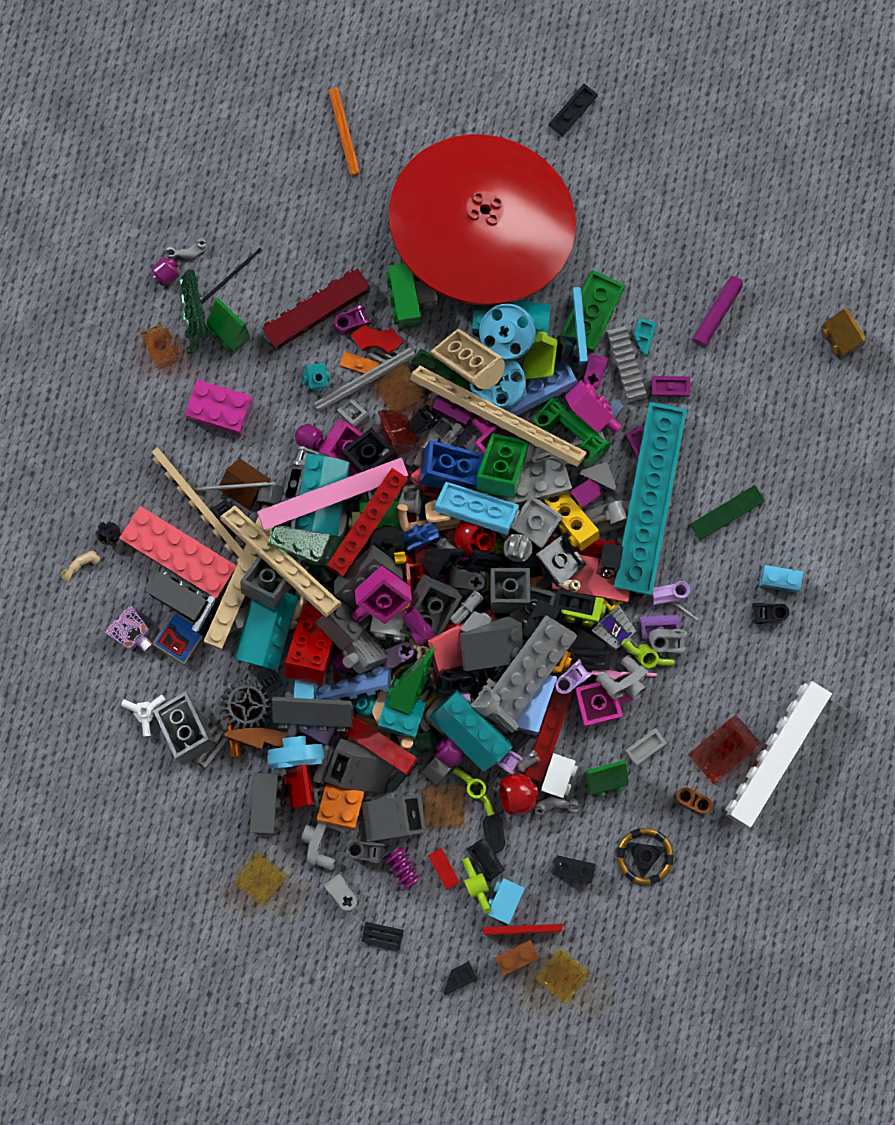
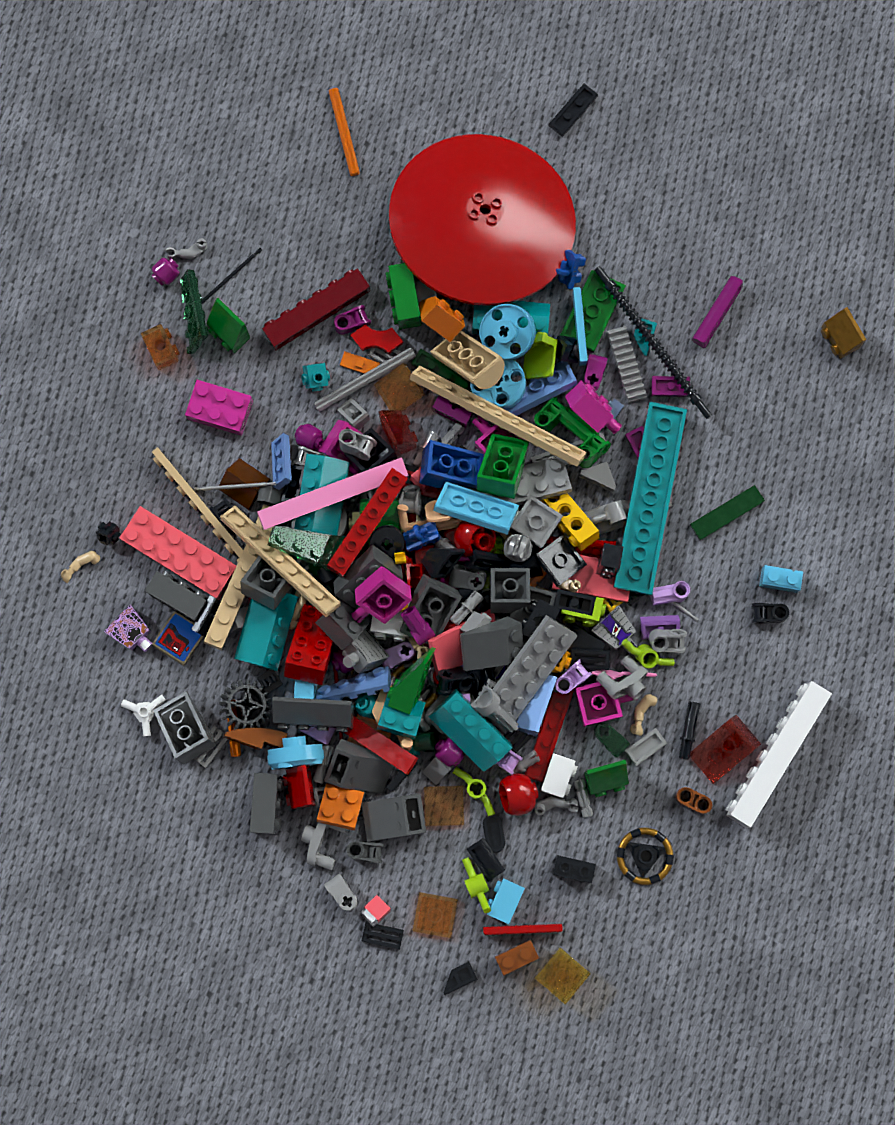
clear yellow brick [232,851,289,907] -> none
magenta piece [383,847,421,892] -> none
black piece [408,404,441,434] -> none
red piece [428,848,460,890] -> none
magenta brick [569,479,601,511] -> none
none -> medium blue plate [271,433,292,490]
none -> light grey piece [339,429,377,460]
none -> coral piece [360,895,391,927]
none -> clear orange tile [413,892,458,938]
none -> orange slope [419,296,465,342]
none -> blue hips [556,250,586,289]
none -> light grey axle [574,779,593,818]
none -> black hose [594,266,712,419]
none -> clear green piece [594,723,630,758]
none -> tan arm [630,694,657,736]
none -> black axle [679,701,701,760]

